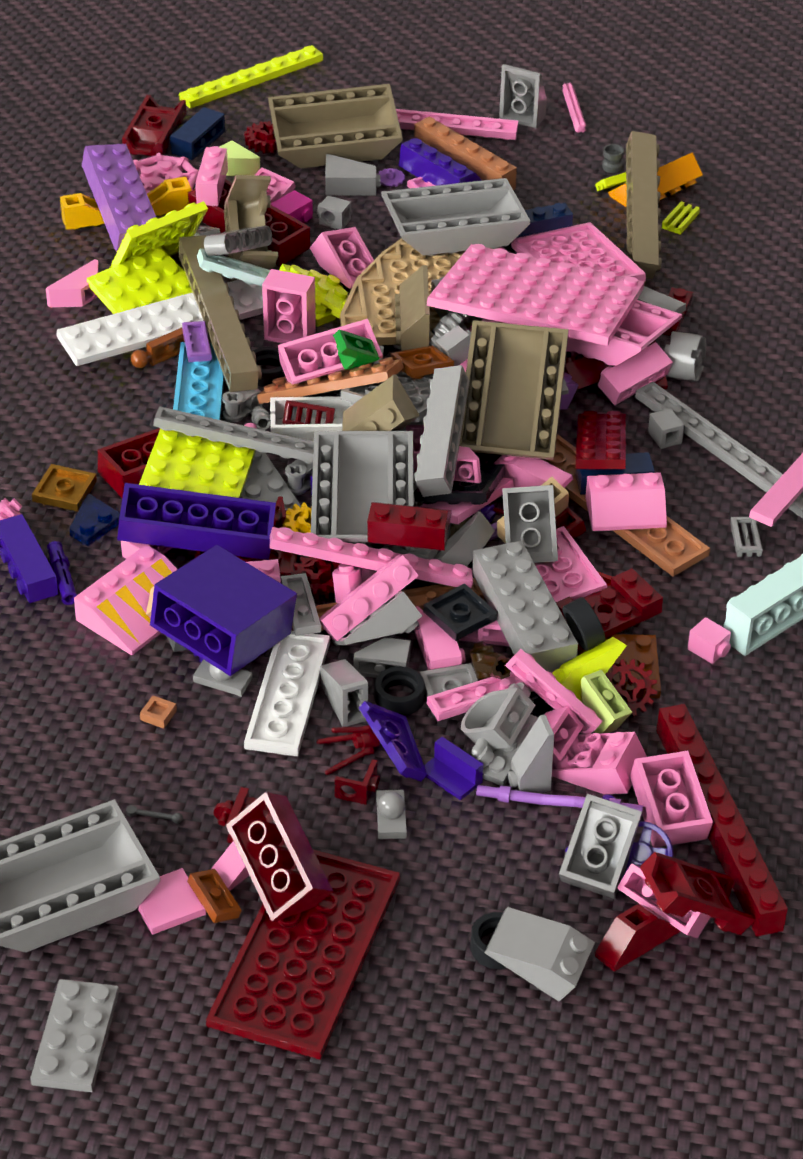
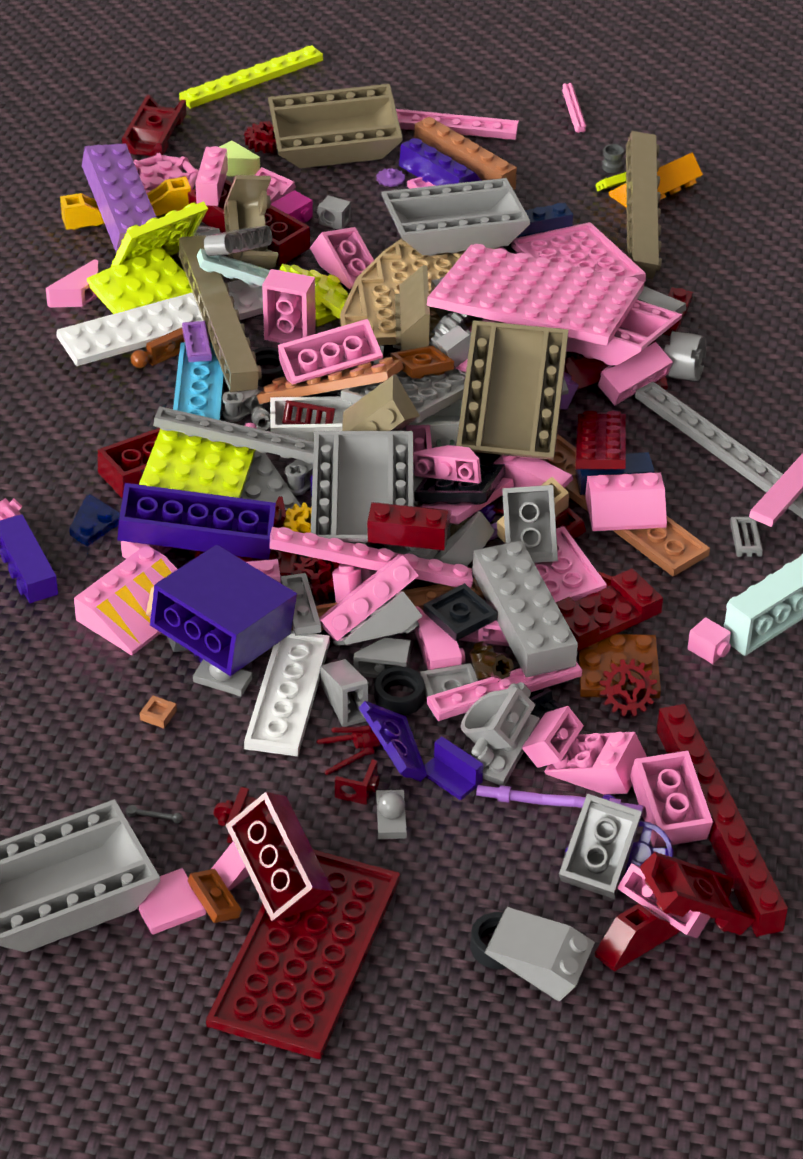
light grey plate [30,979,119,1093] -> none
pearl gold plate [32,464,97,512] -> none
dark purple pin [46,541,77,605] -> none
dark blue brick [170,107,225,161] -> none
light grey slope [325,154,380,196] -> none
green slope [333,329,379,370] -> none
light grey brick [413,365,470,497] -> none
light grey slope [499,64,547,128] -> none
bright pink plate [505,649,602,734] -> none
light grey slope [507,715,554,793] -> none
neon yellow slope [552,637,627,702] -> none
black tyre [563,597,605,651] -> none
yellowish green slope [581,670,632,733] -> none
light grey brick [648,408,684,449] -> none
neon yellow tile [662,201,700,235] -> none

